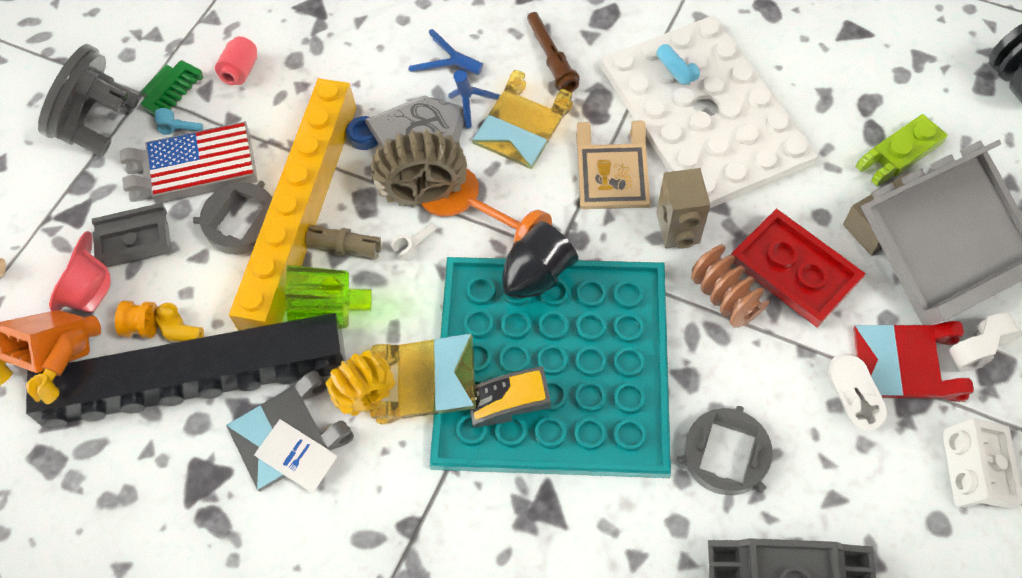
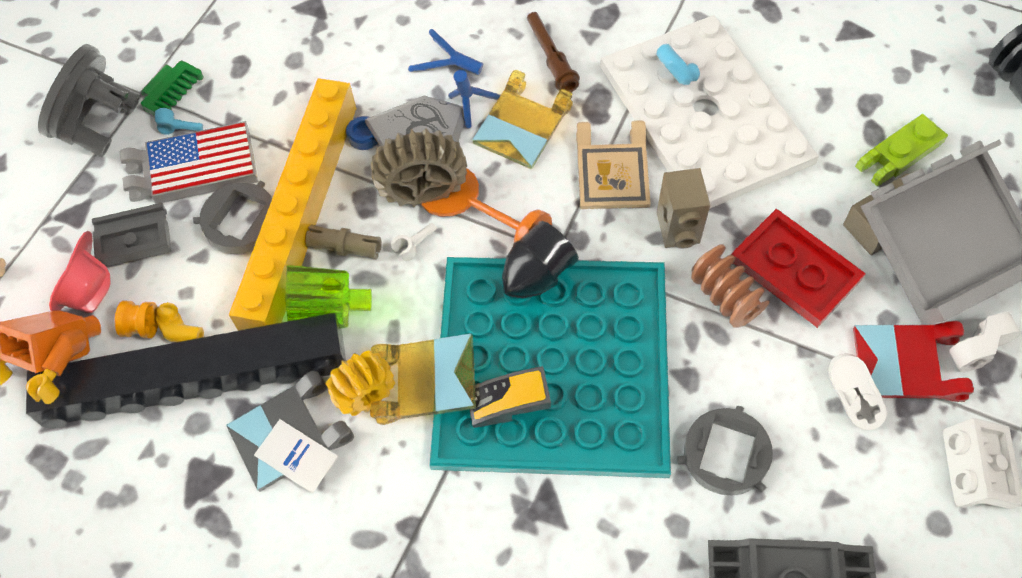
coral brick [215,36,257,85] -> none

